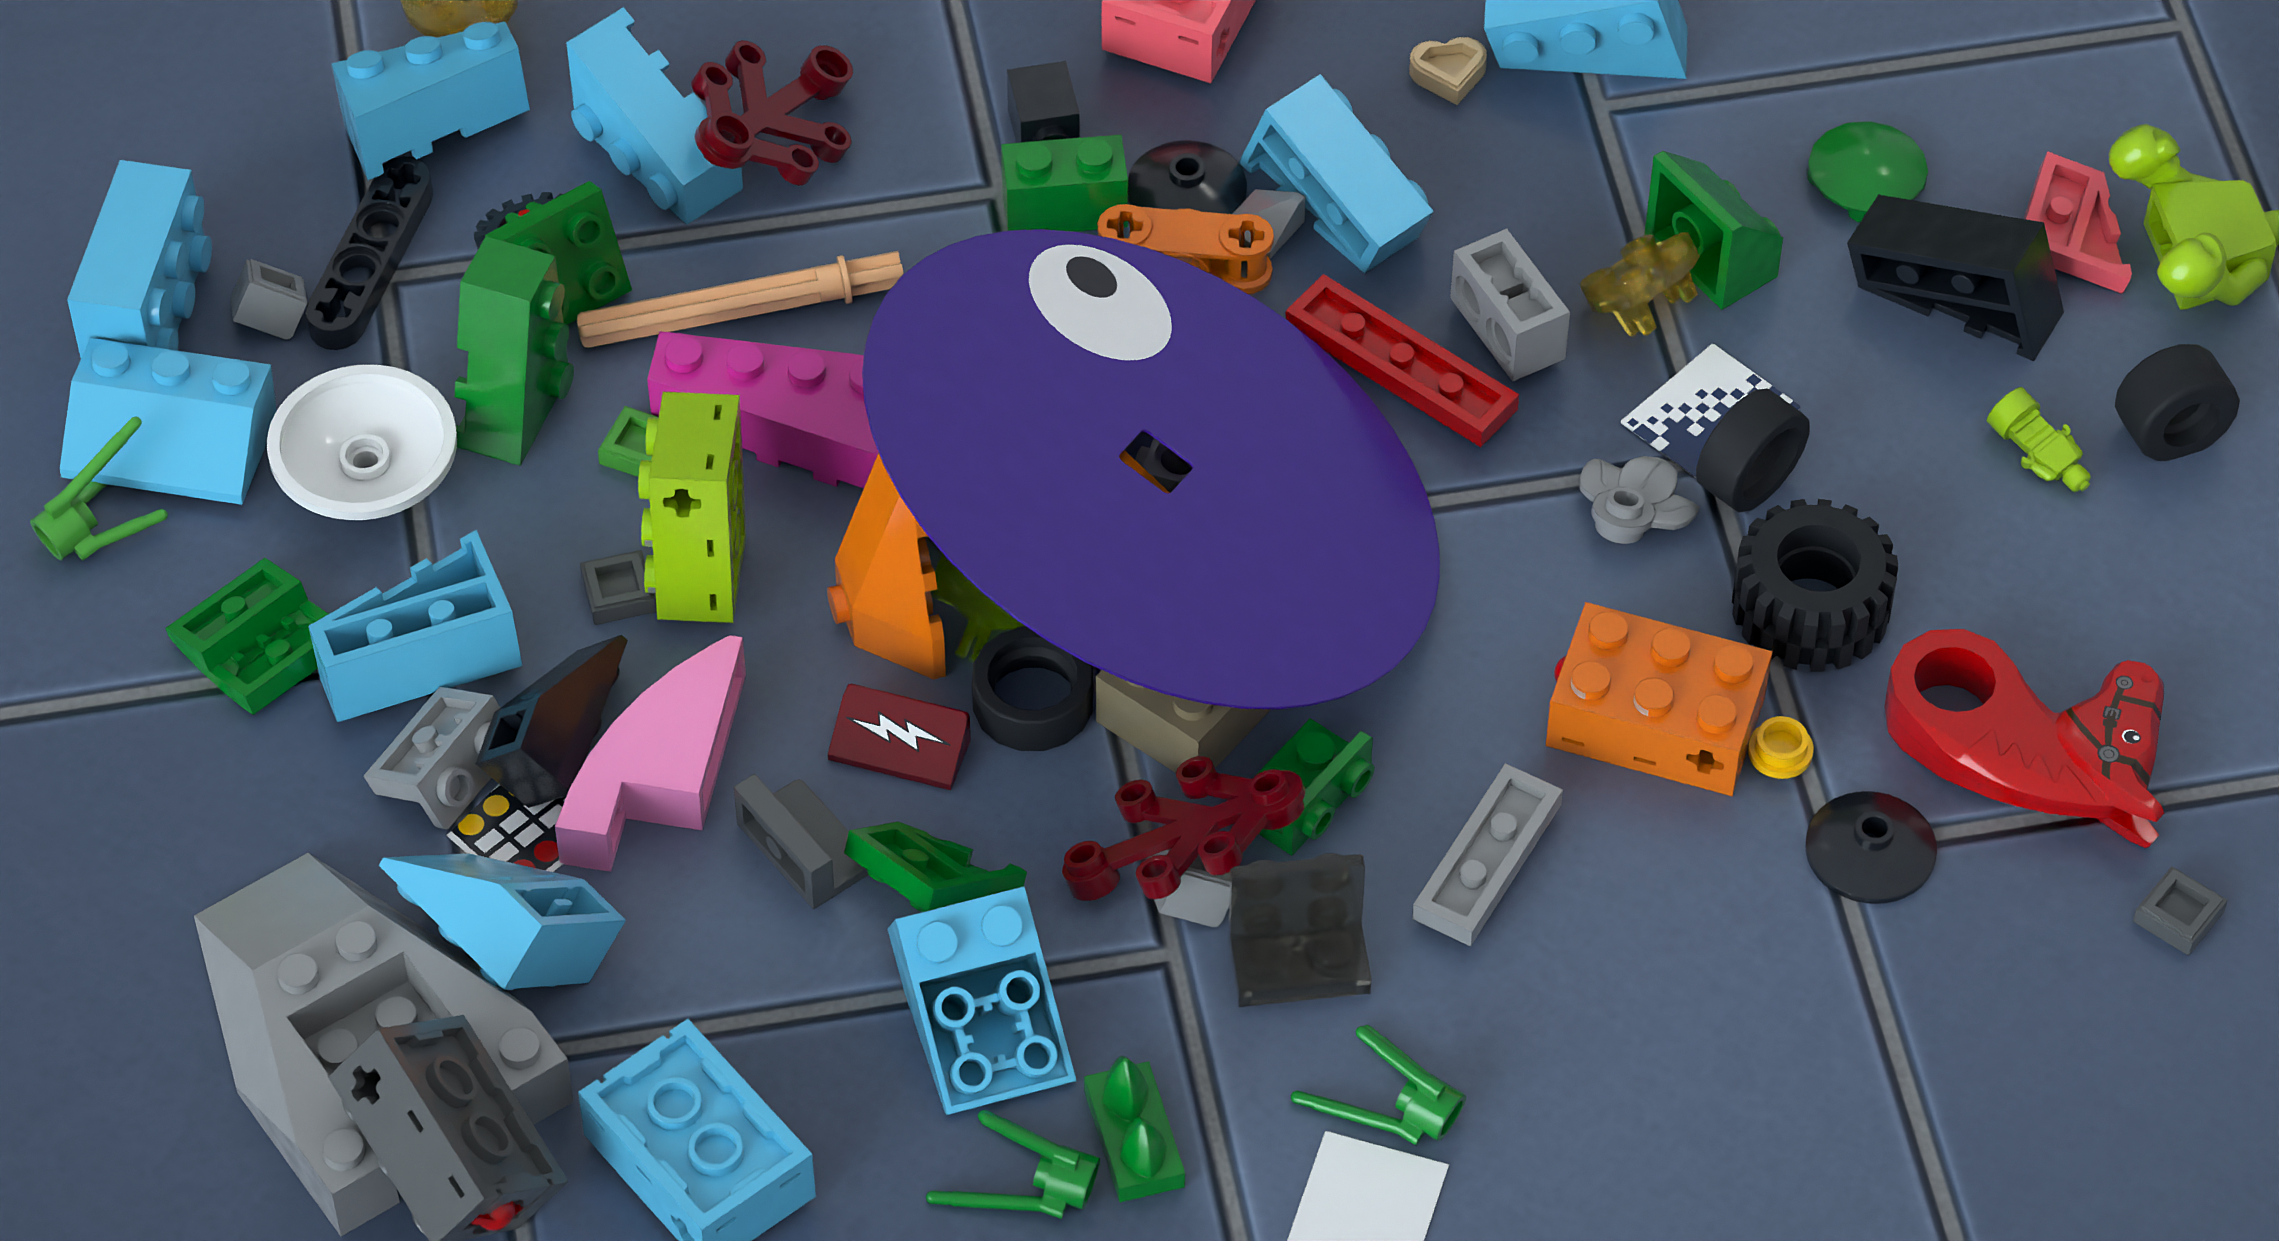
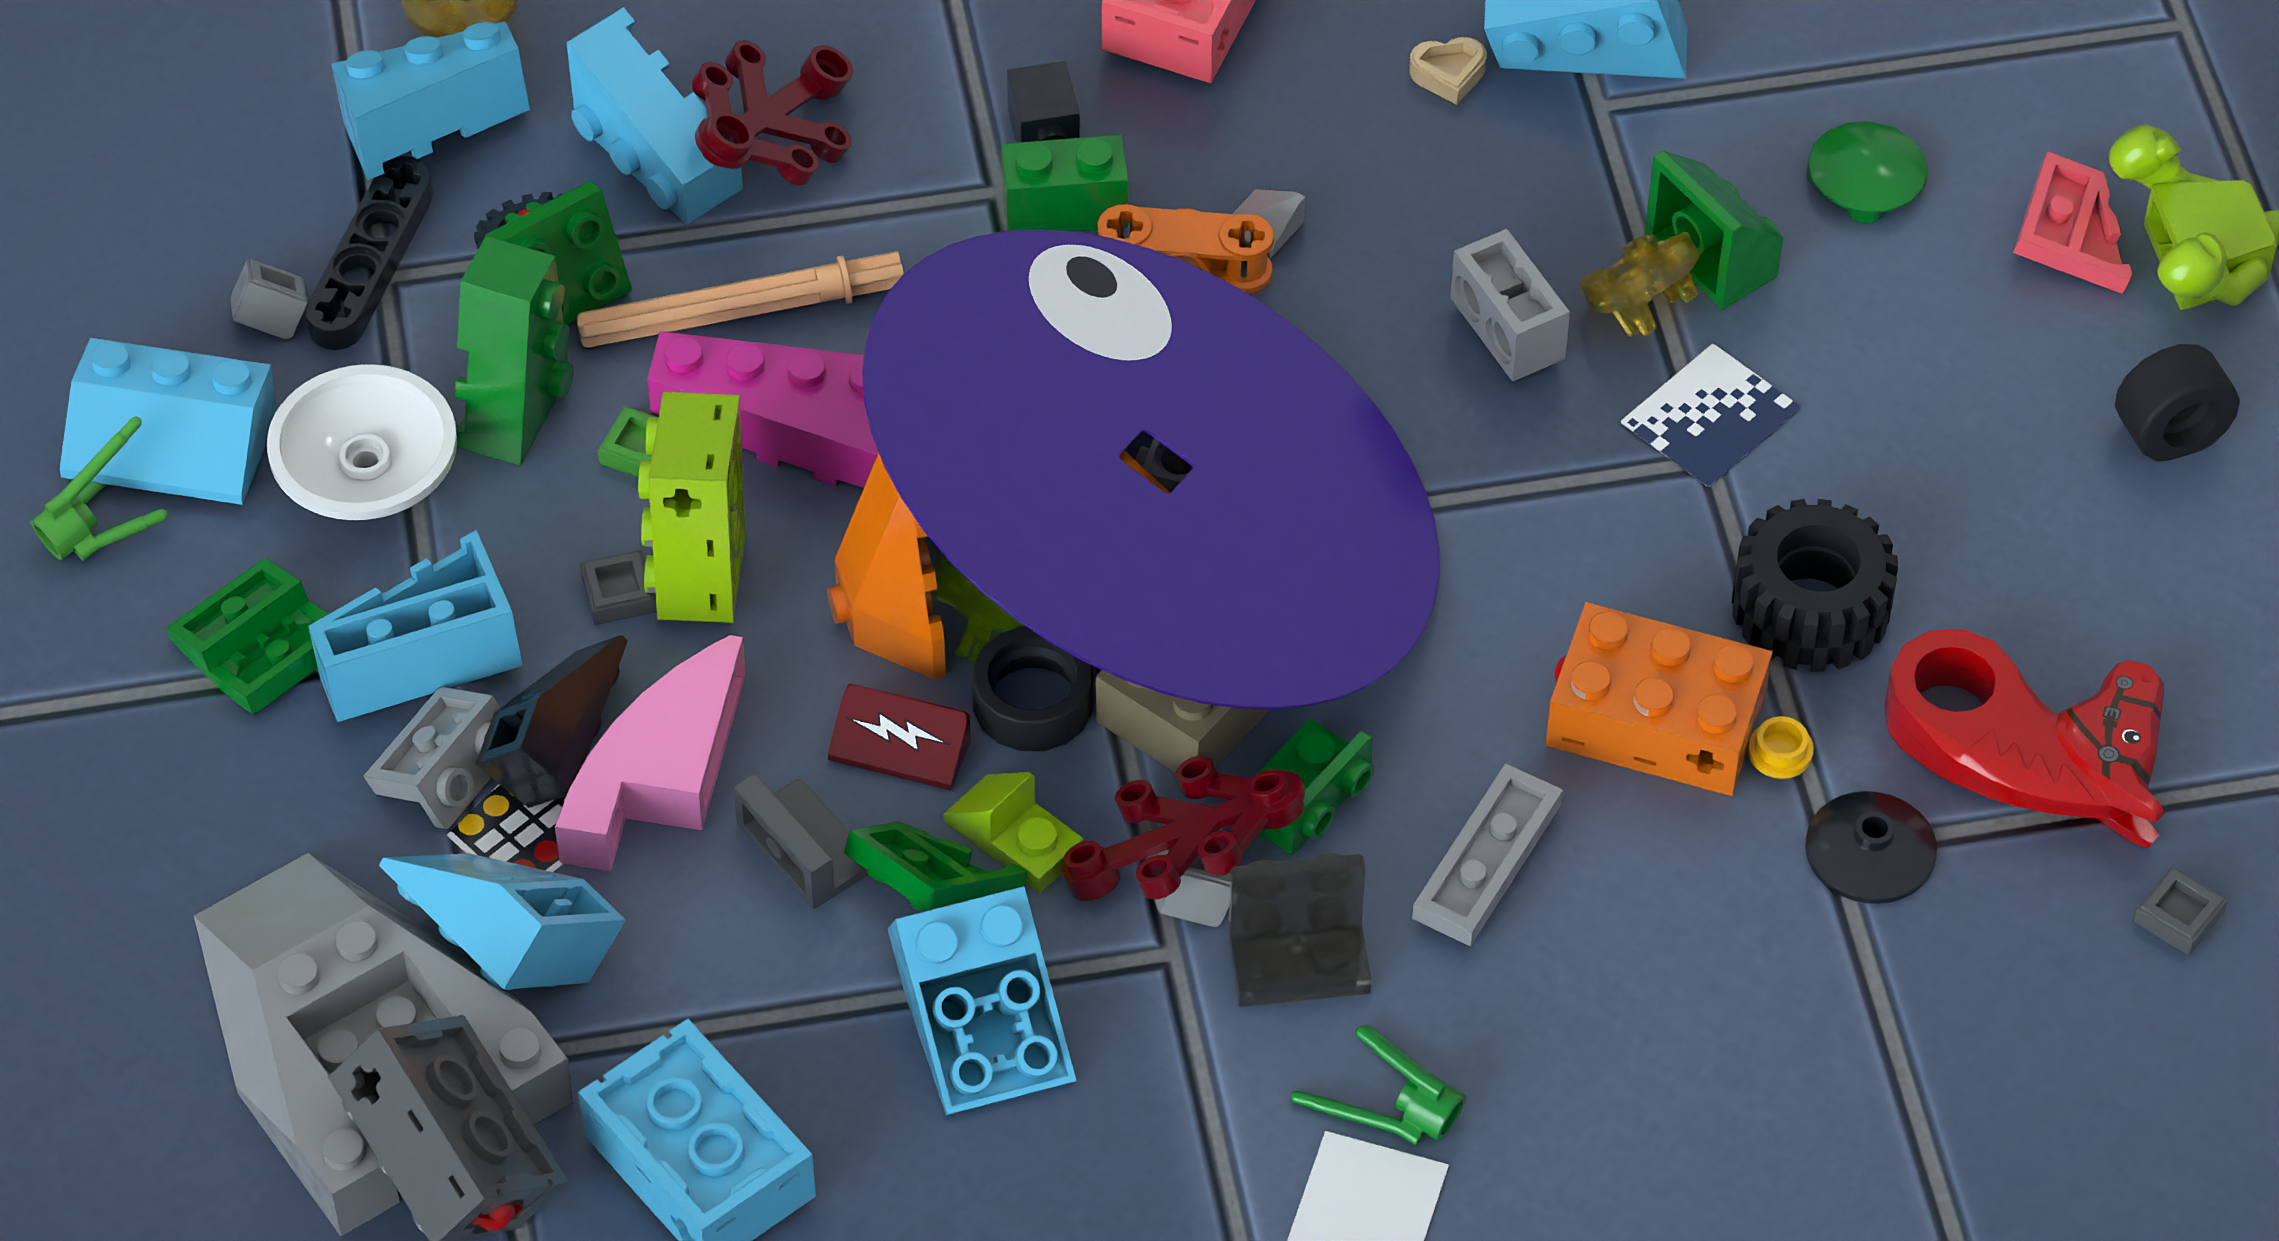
medium azure brick [67,160,212,358] -> none
green plant [926,1110,1101,1219] -> none
green tile [1084,1056,1185,1203] -> none
black dish [1128,140,1247,214] -> none
medium azure wedge [1239,74,1434,273] -> none
red plate [1285,274,1519,447] -> none
light grey plate [1579,456,1699,544] -> none
black tyre [1696,388,1810,513] -> none
black wedge [1847,194,2064,361] -> none
lime piece [1987,387,2091,492] -> none
none -> lime slope [943,772,1084,893]

